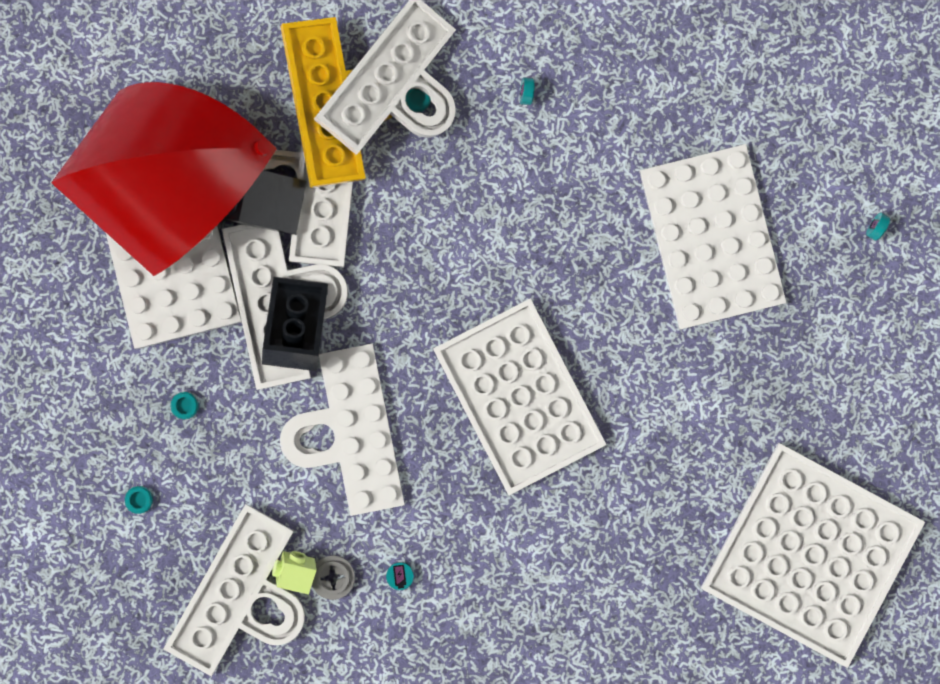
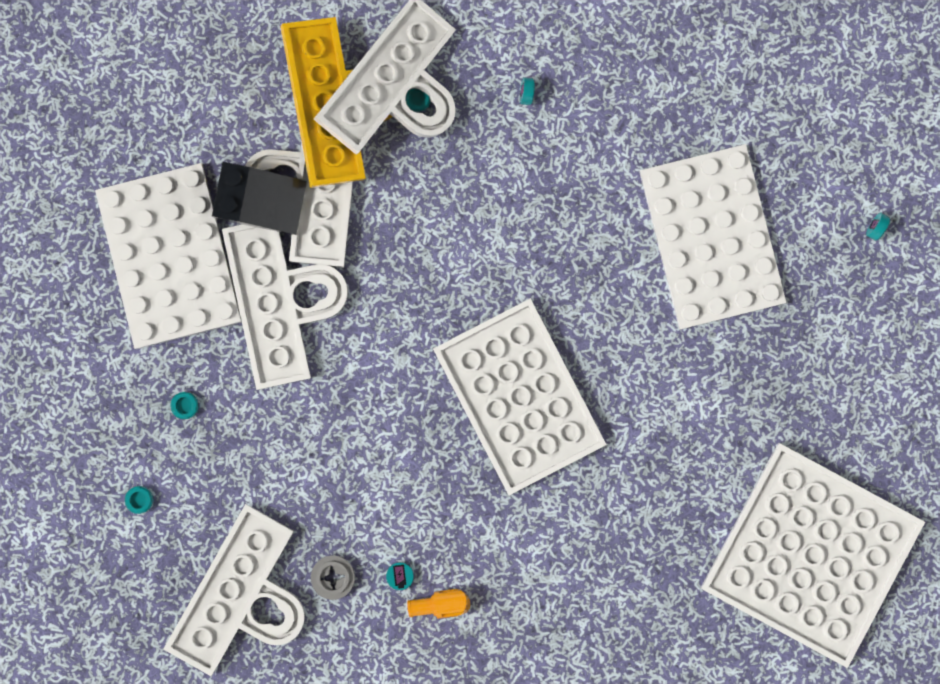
red panel [51,82,277,276] -> none
black slope [262,277,328,371] -> none
yellowish green brick [272,551,317,595] -> none
white plate [280,343,405,516] -> none
none -> light orange arm [407,589,471,619]

